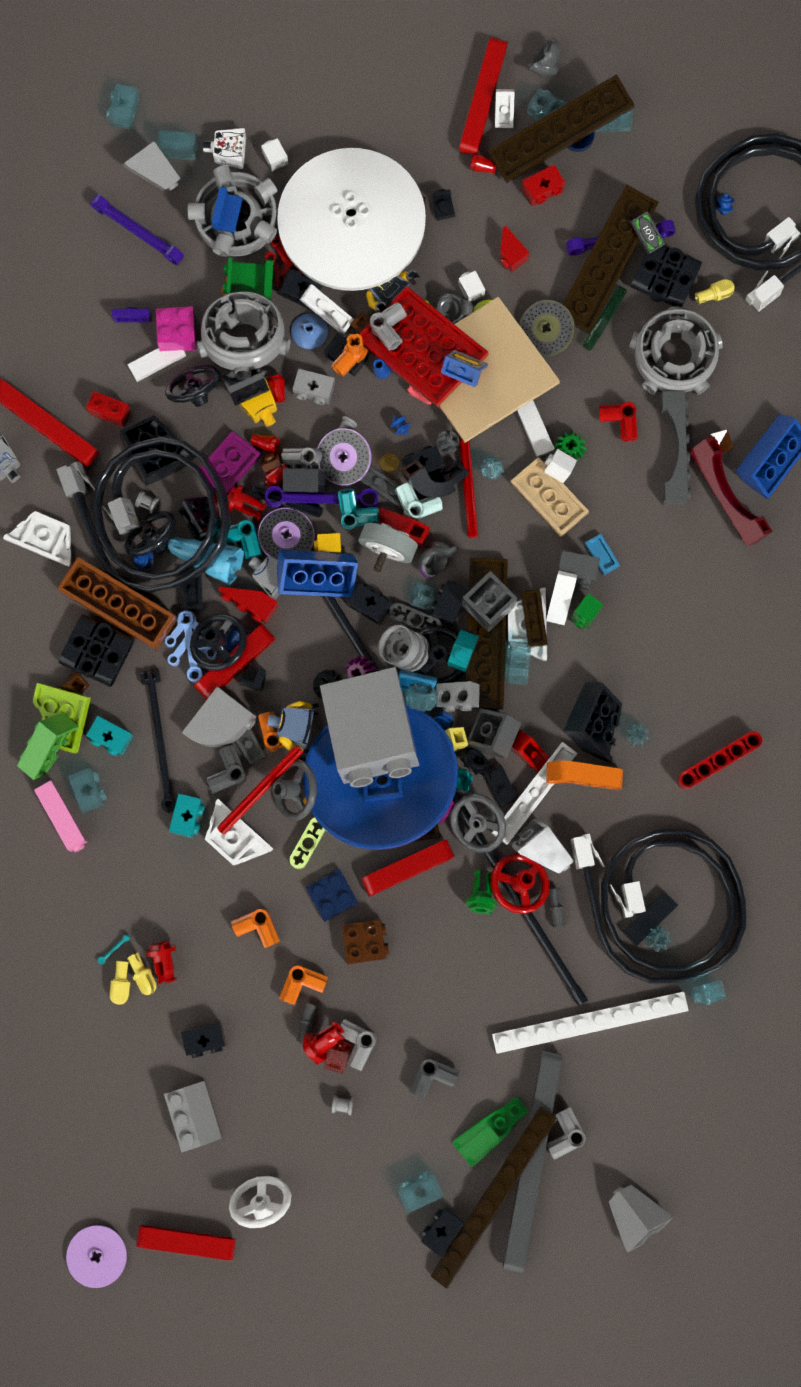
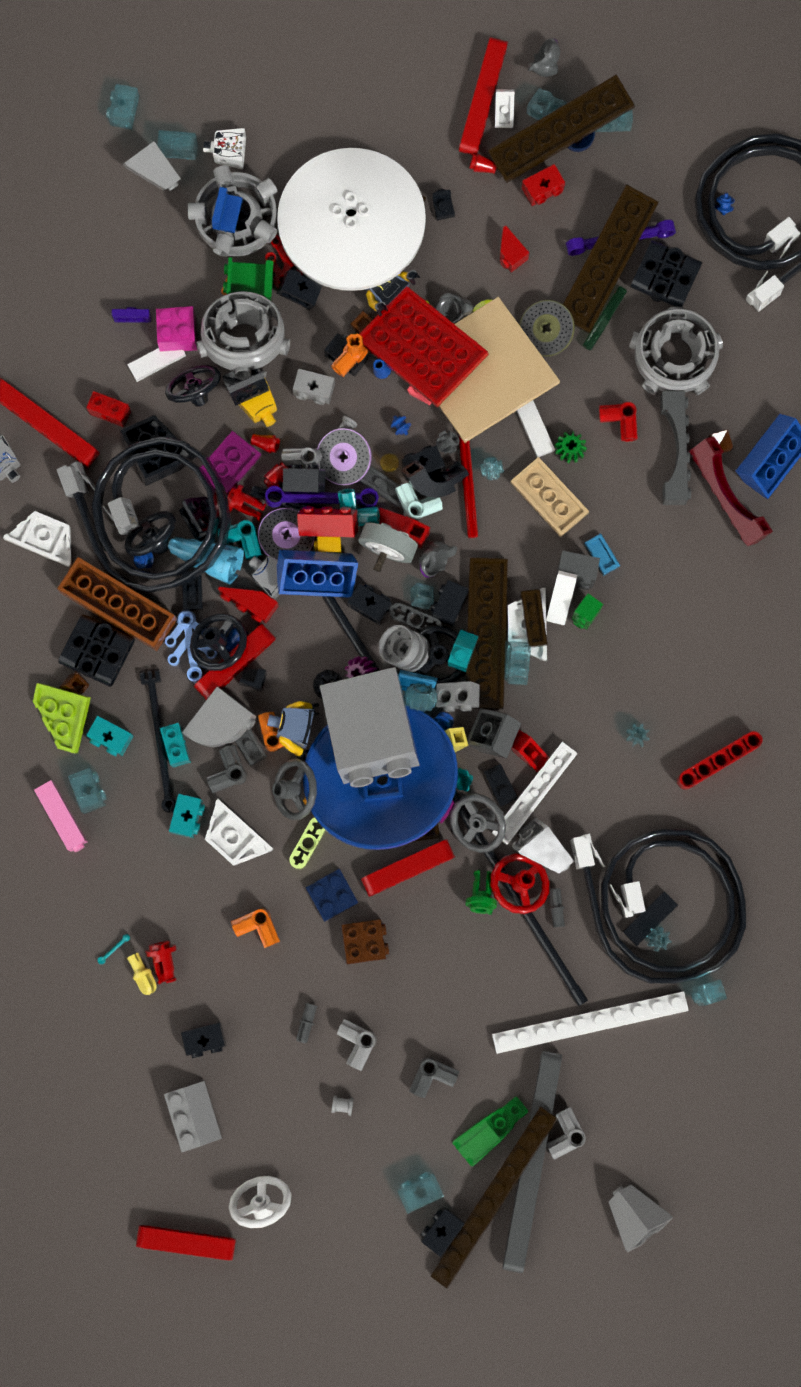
bright green wedge [17,713,79,780] -> none
lavender piece [66,1225,127,1288] -> none
dark purple piece [90,194,184,266] -> none
light yellow arm [110,961,130,1005] -> none
light grey bush [135,491,159,514] -> none
red axle [217,745,303,834] -> none
white brick [261,138,288,172] -> none
reddish brown plate [261,451,282,472] -> none
red cone [267,374,286,403] -> none
orange piece [279,965,328,1005] -> none
medium blue dish [291,314,328,350] -> none
white tile [300,284,354,335] -> none
red piece [302,1021,345,1065] -> none
clear red bracket [324,1040,351,1074] -> none
light grey piece [370,302,407,351] -> none
blue panel [441,350,488,387] -> none
white brick [458,271,485,302] -> none
black gear [460,748,489,775] -> none
dark grey brick [462,571,518,632] -> none
white brick [544,449,577,483] -> none
orange beam [546,761,623,790] -> none
black wedge [563,682,622,763] -> none
dark grey tile [630,211,665,254] -> none
light yellow arm [694,279,735,305] -> none
none -> teal brick [160,723,191,768]
none -> brick [297,506,359,537]

